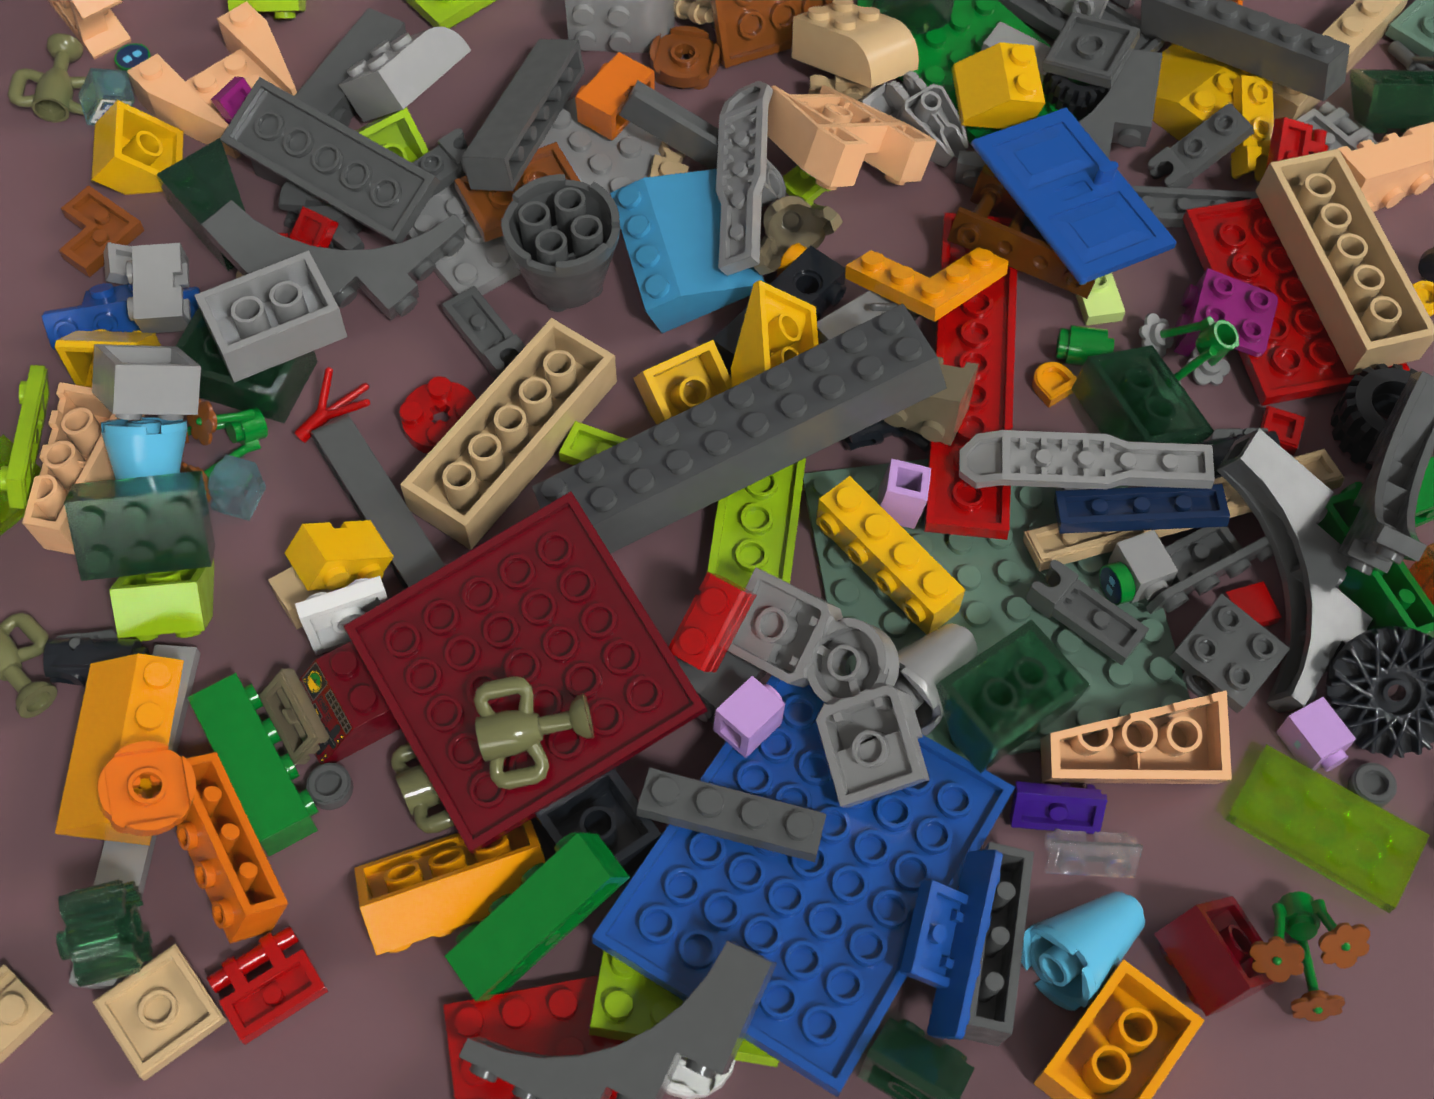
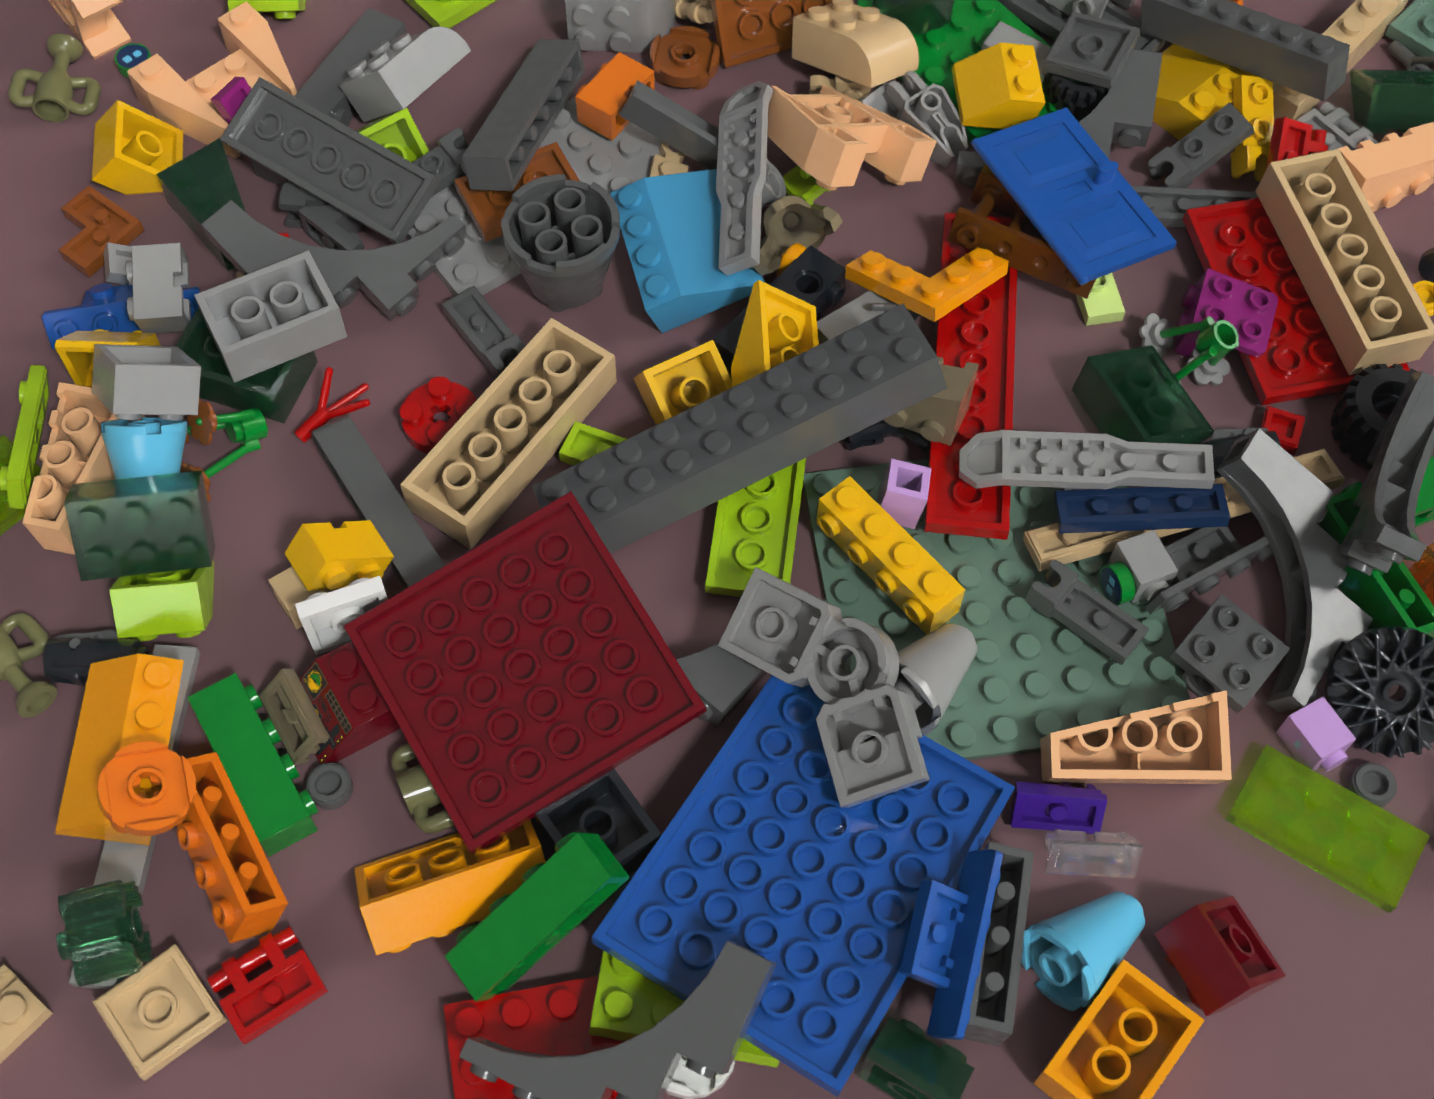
clear light blue brick [78,68,135,125] -> none
clear light blue brick [208,454,266,521] -> none
red tile [289,206,339,248] -> none
olive piece [474,676,594,790] -> none
dark grey plate [637,768,827,862] -> none
red brick [669,572,757,672] -> none
lavender brick [713,676,785,758] -> none
clear green slope [936,619,1090,774] -> none
light orange tile [1032,362,1081,408] -> none
green brick [1056,325,1115,368] -> none
red tile [1224,581,1282,627] -> none
dark orange plant [1250,891,1370,1022] -> none

